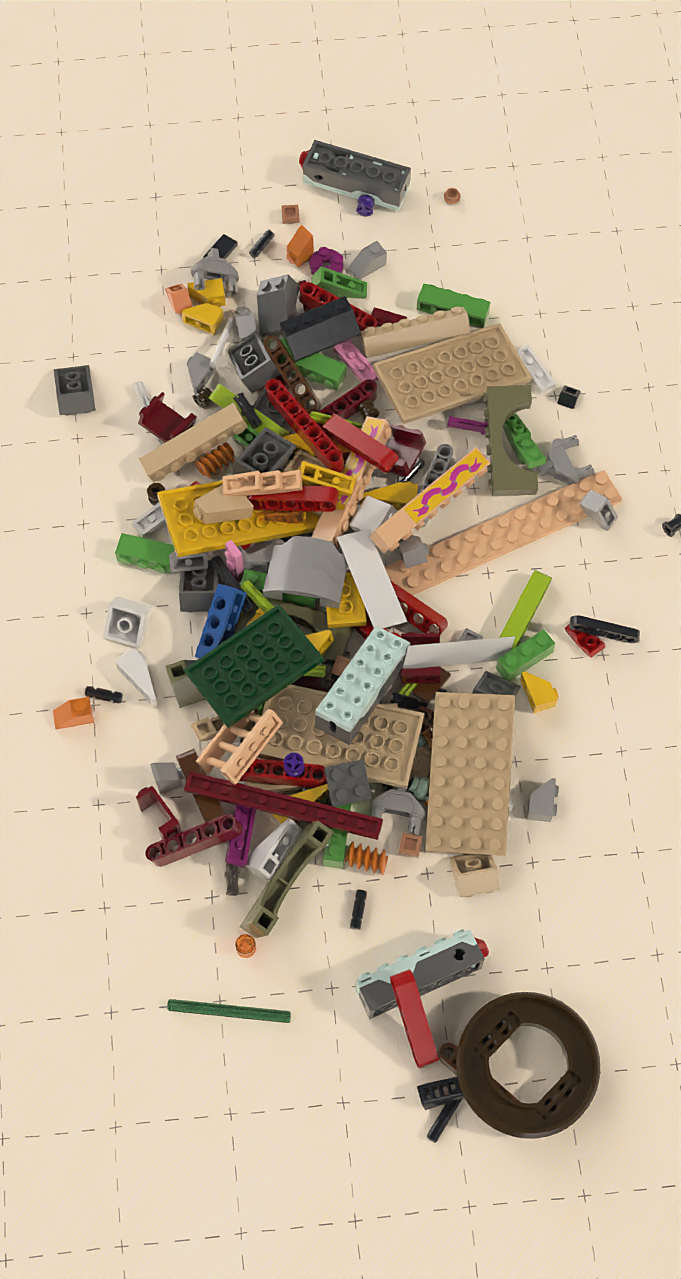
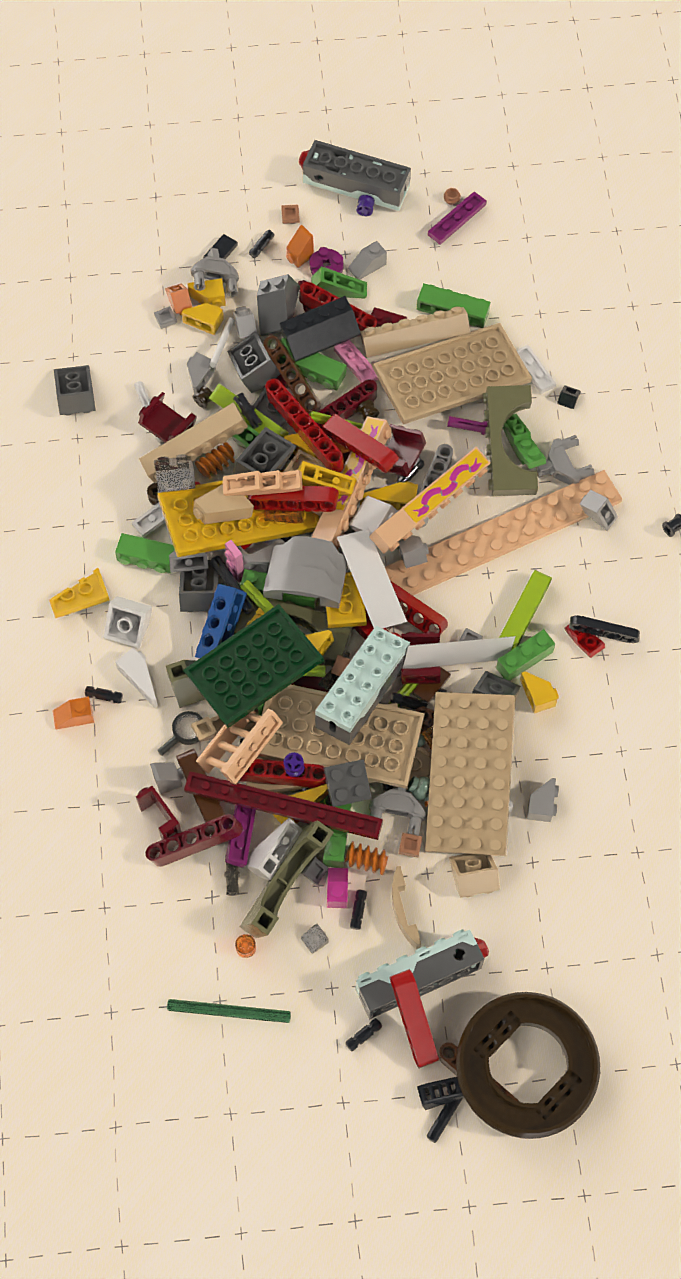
none -> yellow wing [49,568,110,619]
none -> light grey tile [154,306,177,329]
none -> clear smoke brick [154,454,196,493]
none -> piece [157,711,203,756]
none -> clear smoke slope [300,923,329,954]
none -> dark grey plate [301,857,329,885]
none -> dark pink slope [327,868,348,908]
none -> black axle [345,1018,382,1051]
none -> tan slope [392,866,421,950]
none -> magenta plate [428,191,487,245]

